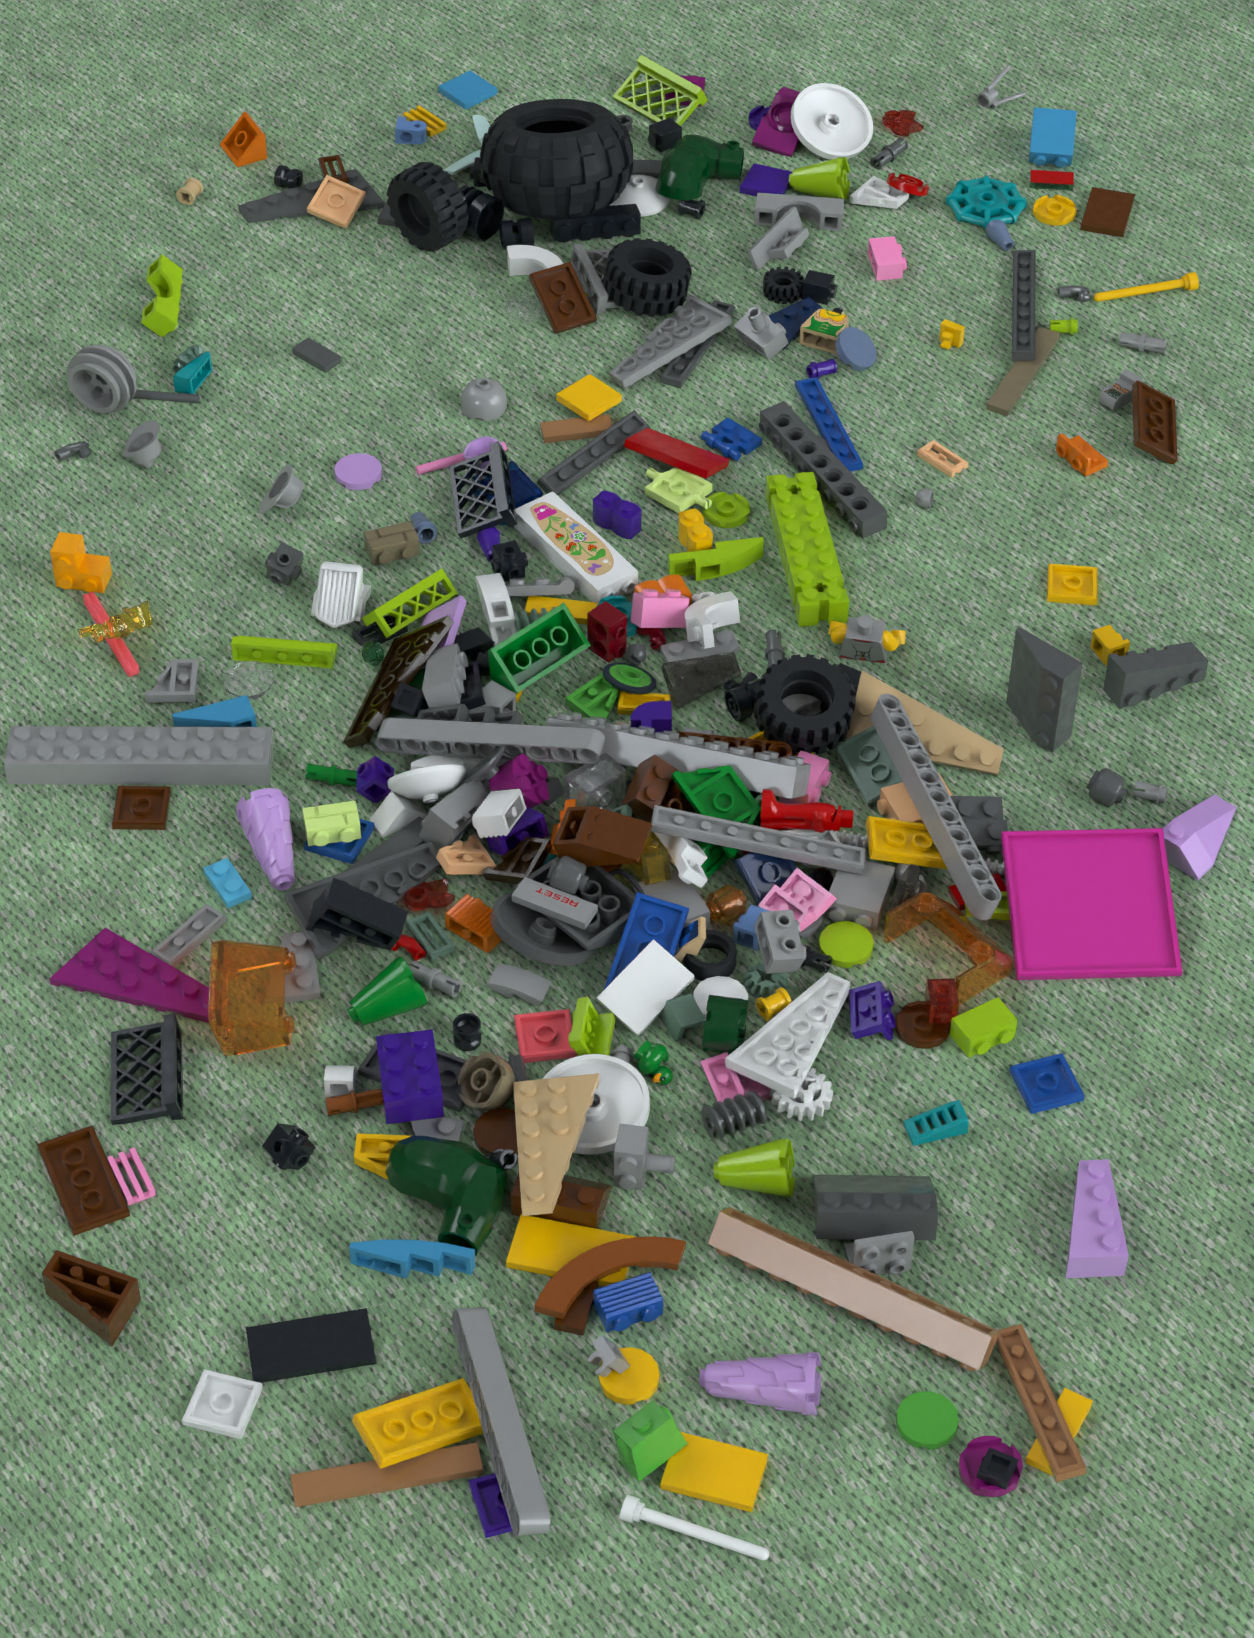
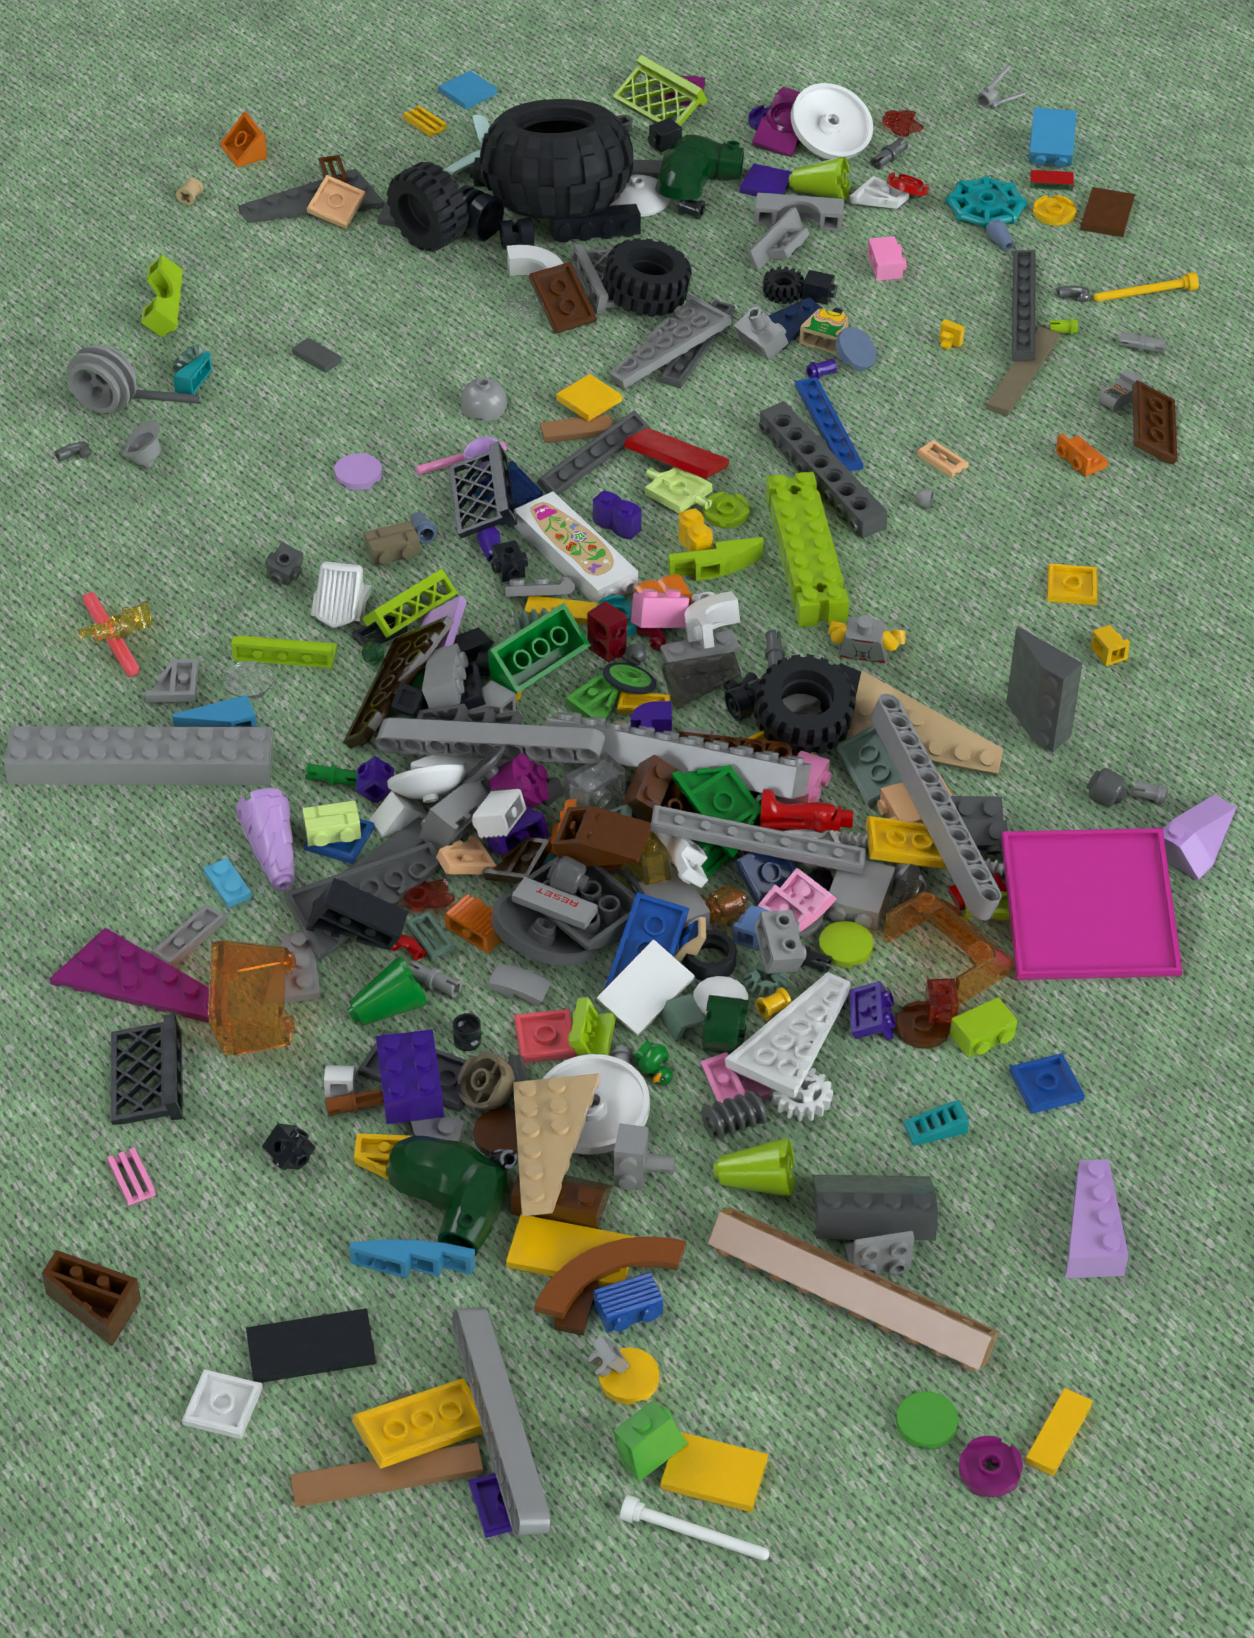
reddish brown tile [37,1125,130,1236] -> none
light orange brick [50,532,112,593] -> none
reddish brown tile [112,786,171,830] -> none
light grey piece [258,464,304,514] -> none
black wheel [274,165,303,189] -> none
medium blue leg [395,116,427,144] -> none
white slope [475,573,517,647] -> none
lavender cone [699,1352,821,1416] -> none
blue plate [701,418,762,461] -> none
black tile [976,1447,1019,1490] -> none
medium nougat tile [996,1324,1086,1482] -> none
dark grey wedge [1103,642,1208,709] -> none

